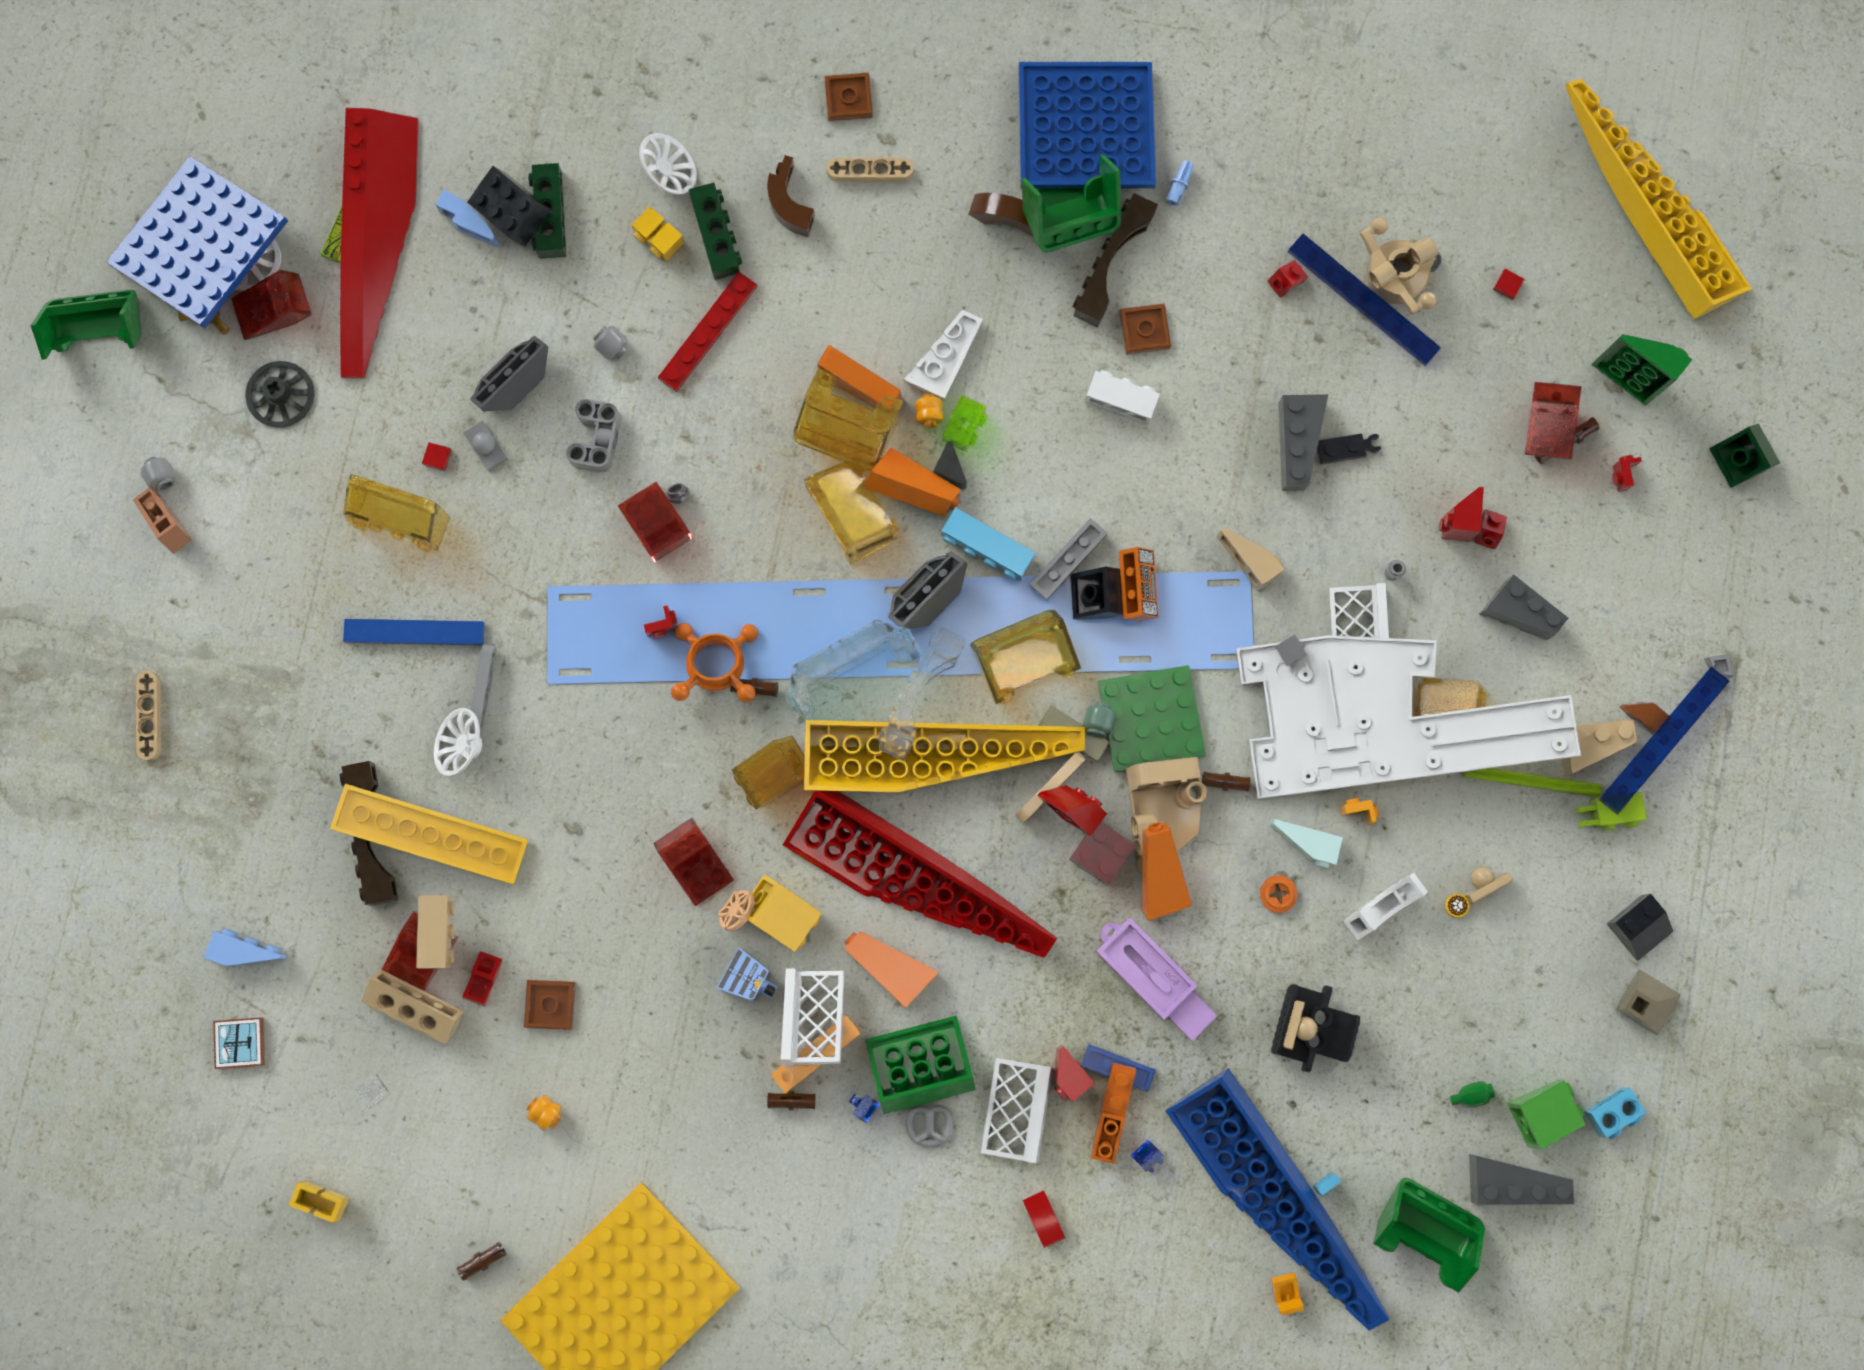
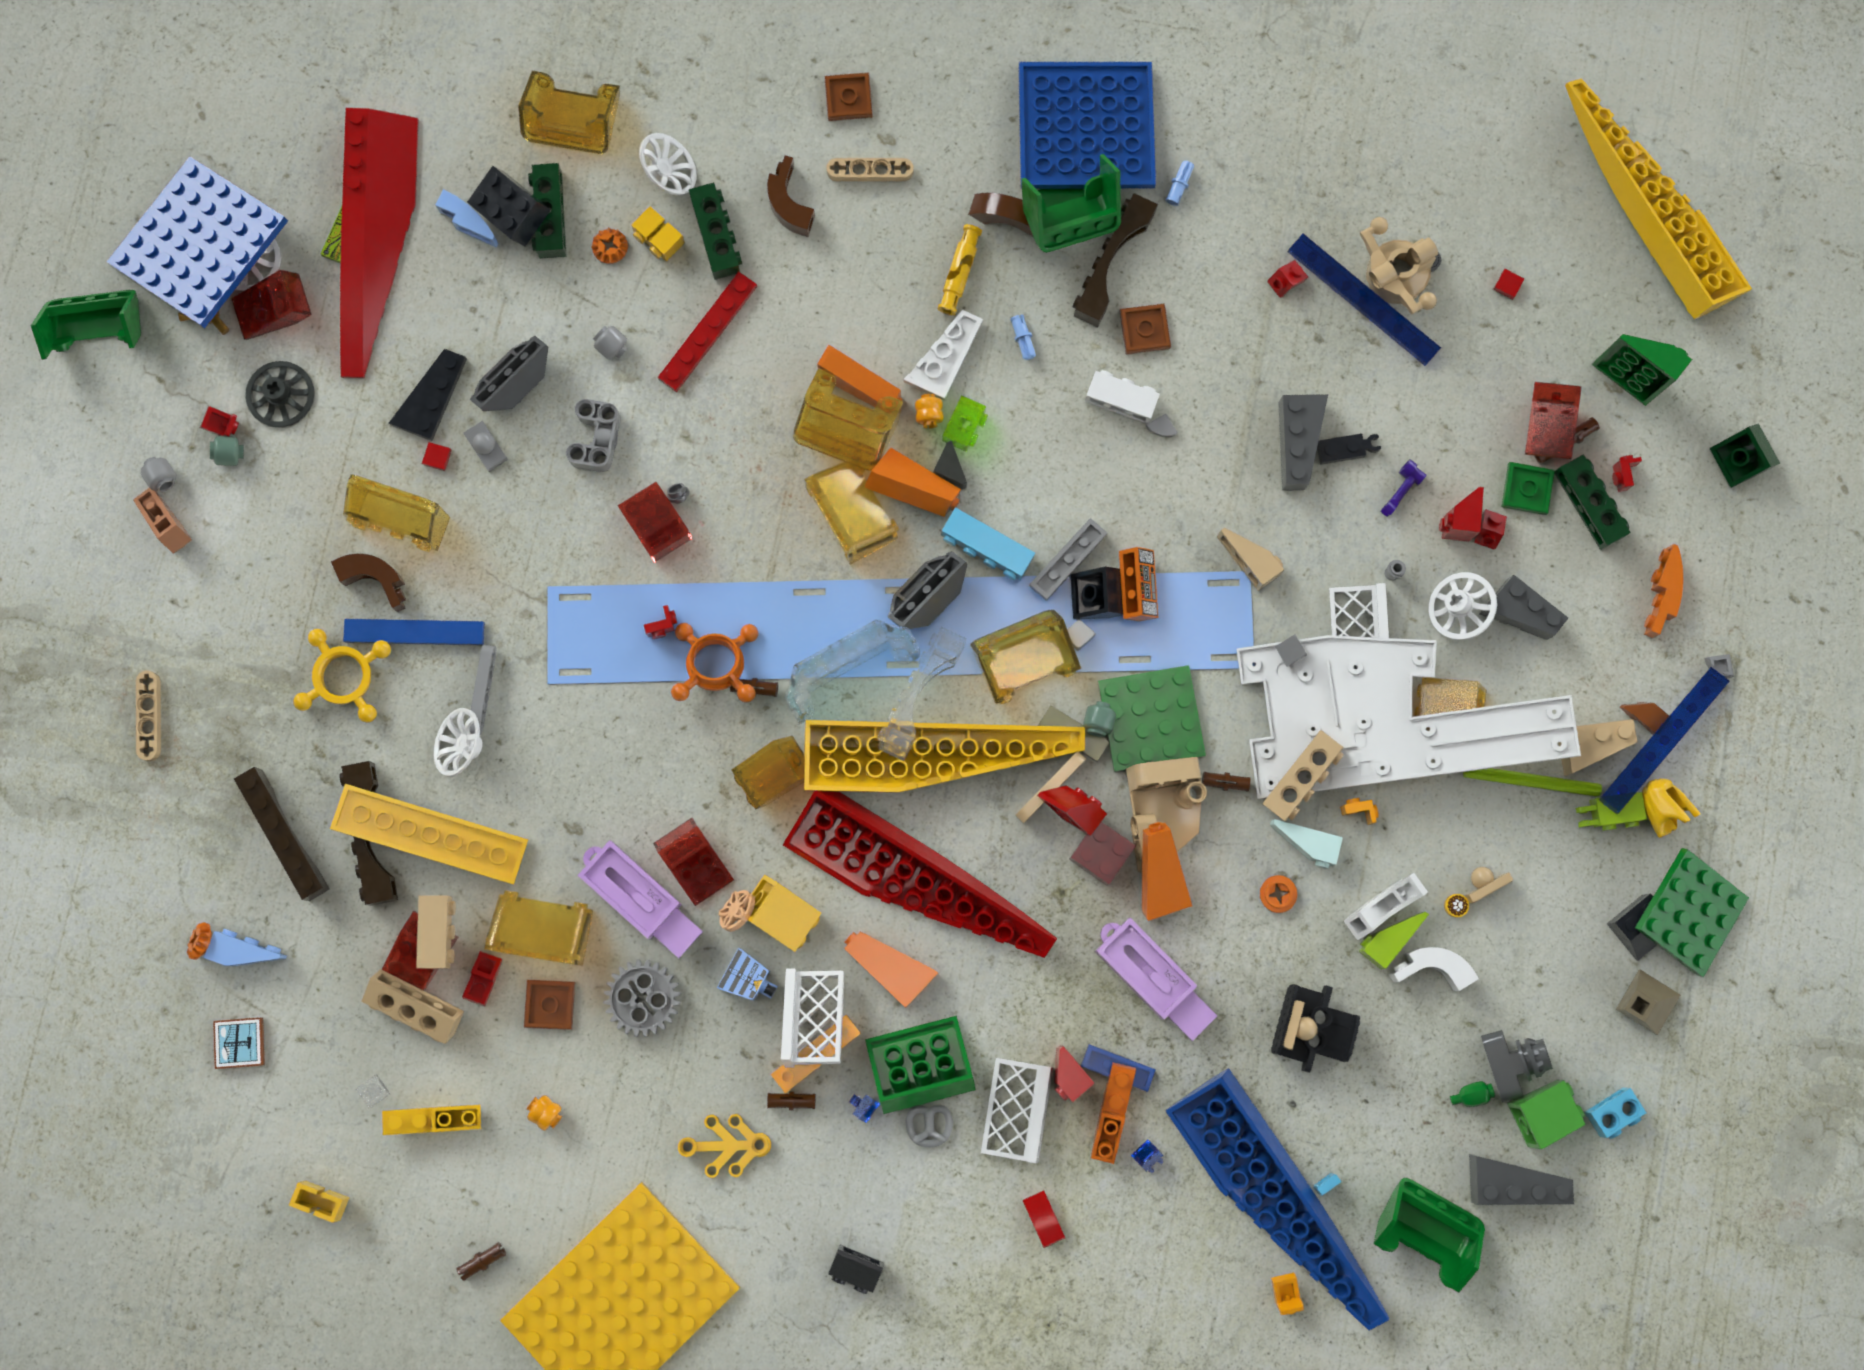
none -> orange gear [187,922,212,960]
none -> red bracket [199,406,239,437]
none -> sand green head [210,436,244,466]
none -> dark brown arch [234,767,330,901]
none -> yellow piece [293,629,391,723]
none -> reddish brown arch [331,553,406,612]
none -> yellow slope [382,1105,481,1135]
none -> black wing [389,349,467,441]
none -> clear yellow windscreen [484,890,593,966]
none -> clear yellow windscreen [518,71,620,154]
none -> lavender piece [578,840,703,958]
none -> orange gear [591,227,628,264]
none -> light grey gear [603,959,681,1037]
none -> yellow plant [677,1114,771,1178]
none -> black slope [828,1245,884,1294]
none -> yellow piece [937,224,982,315]
none -> light blue axle [1010,314,1036,360]
none -> light grey slope [1062,619,1095,651]
none -> light grey tile [1146,414,1178,437]
none -> tan brick [1262,730,1344,822]
none -> lime slope [1359,911,1429,970]
none -> dark purple brick [1380,459,1427,517]
none -> white arch [1389,947,1479,991]
none -> white wheel [1429,572,1497,640]
none -> dark grey beam [1481,1030,1553,1102]
none -> green tile [1501,462,1555,515]
none -> dark green brick [1554,454,1631,550]
none -> green plate [1635,848,1749,977]
none -> yellow hair [1642,779,1701,838]
none -> orange slope [1644,544,1684,638]

